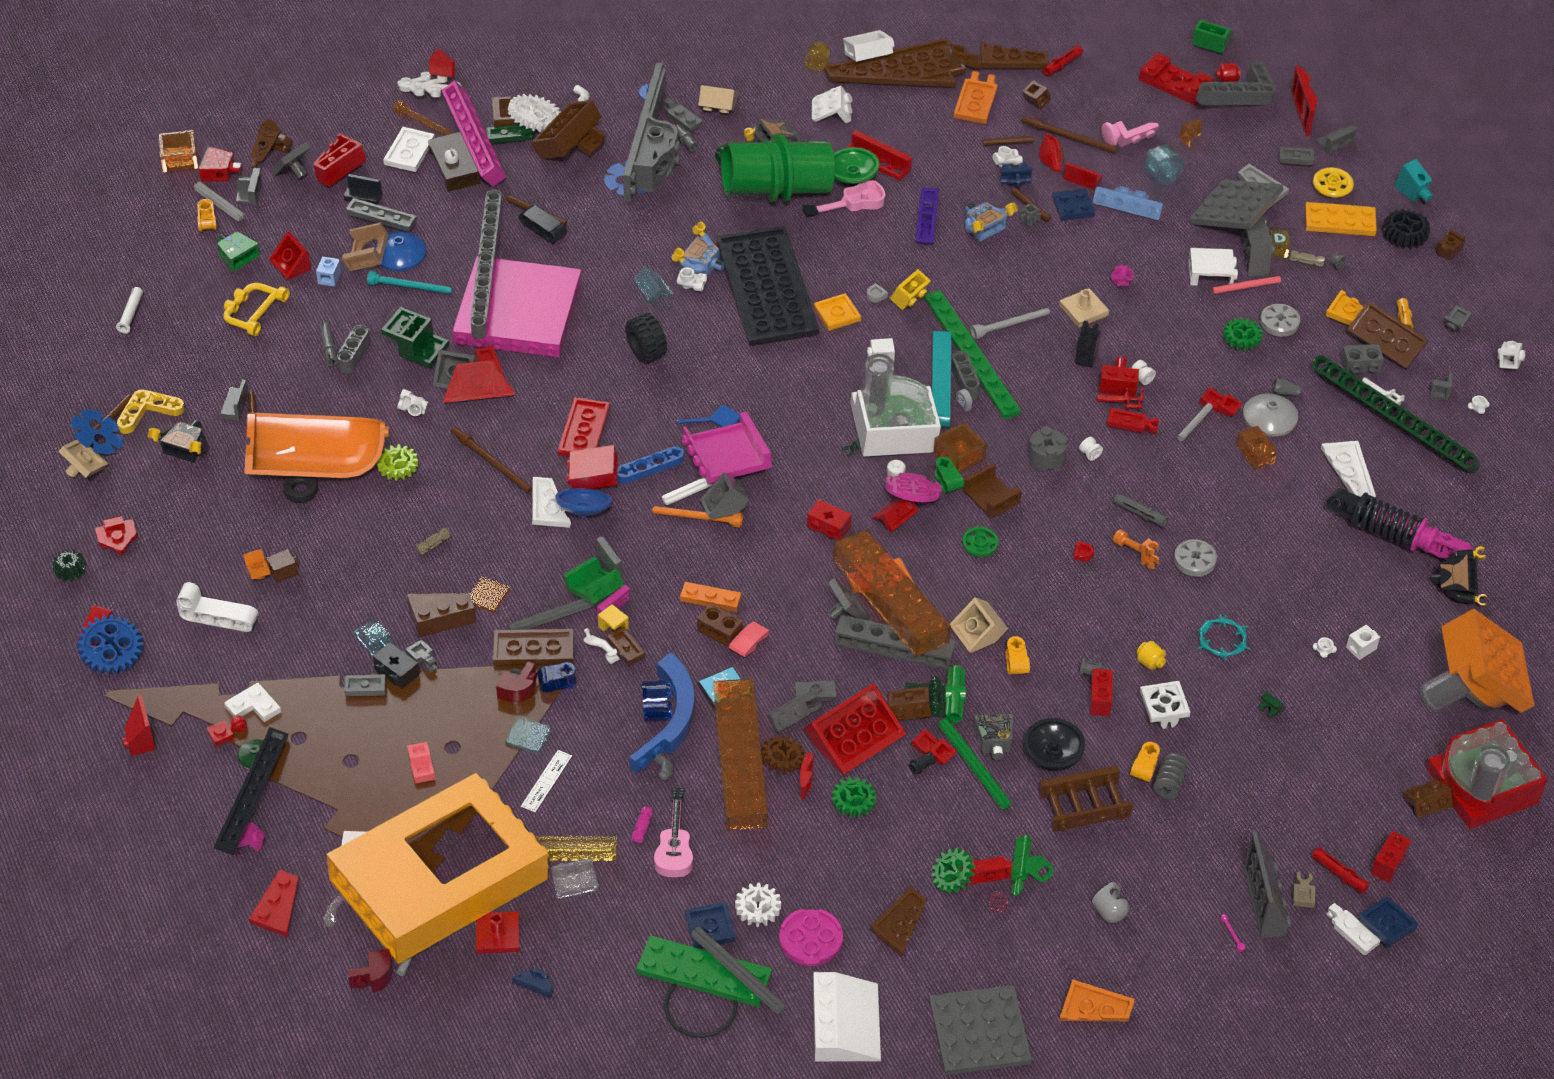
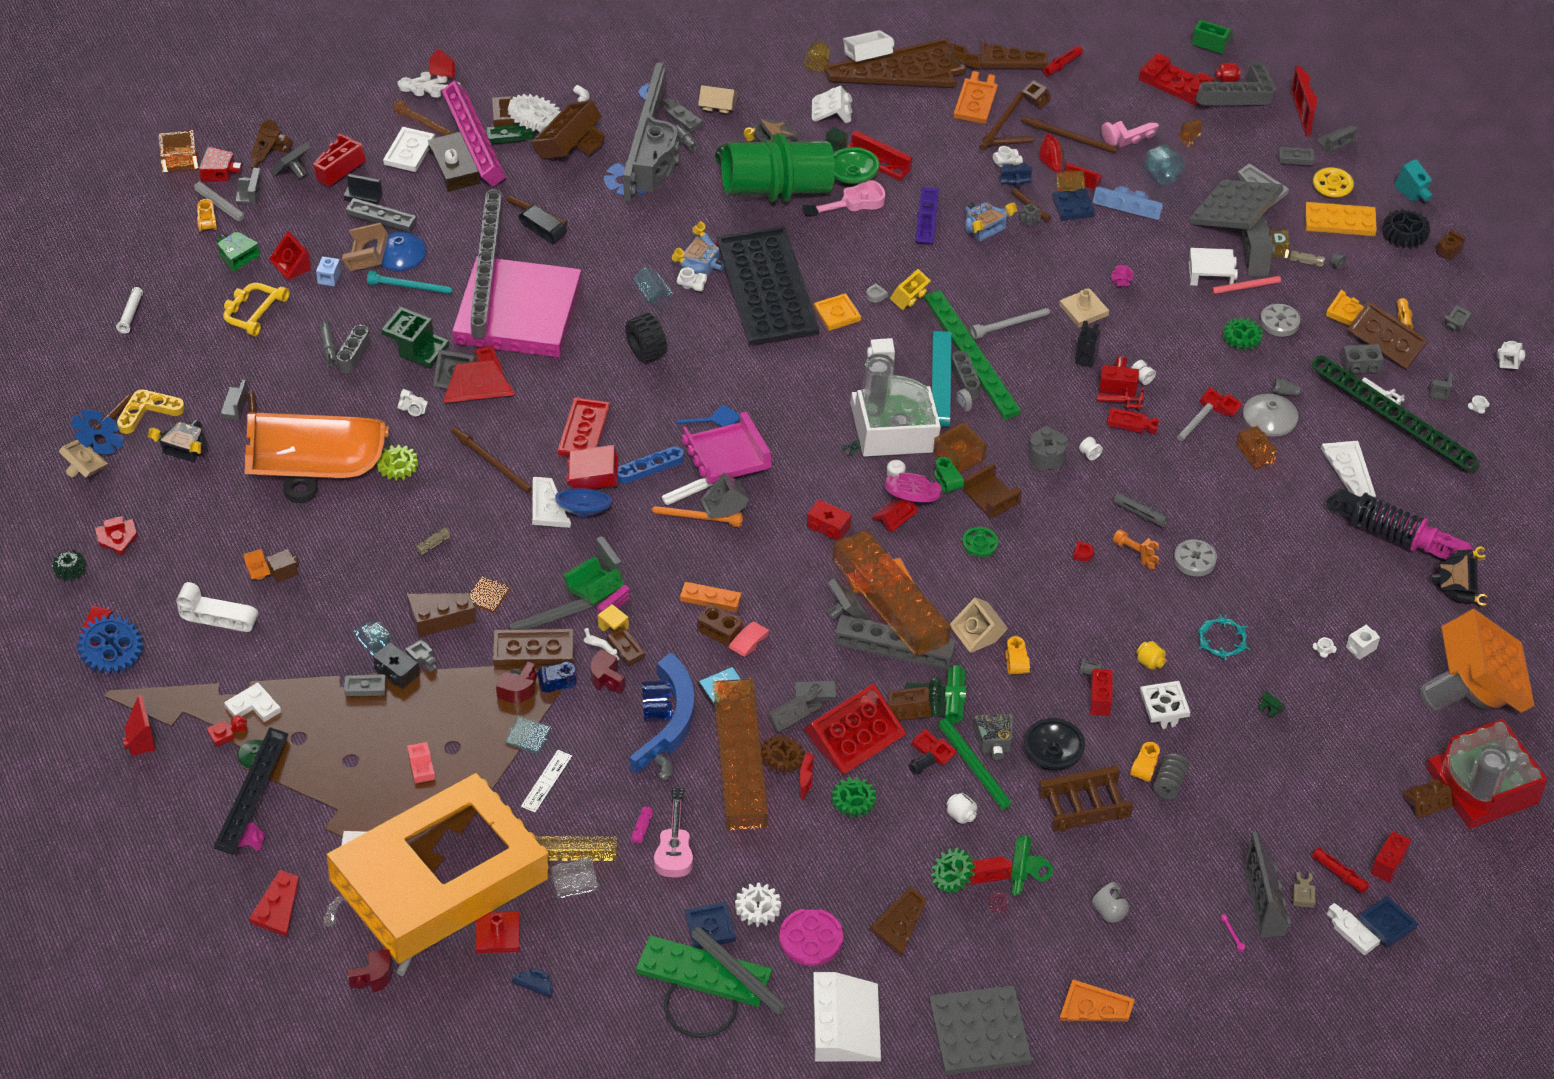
none -> dark red brick [591,649,625,694]
none -> clear green plate [825,127,847,152]
none -> white head [947,793,977,824]
none -> reddish brown bar [979,92,1024,151]
none -> clear yellow brick [1056,171,1085,191]

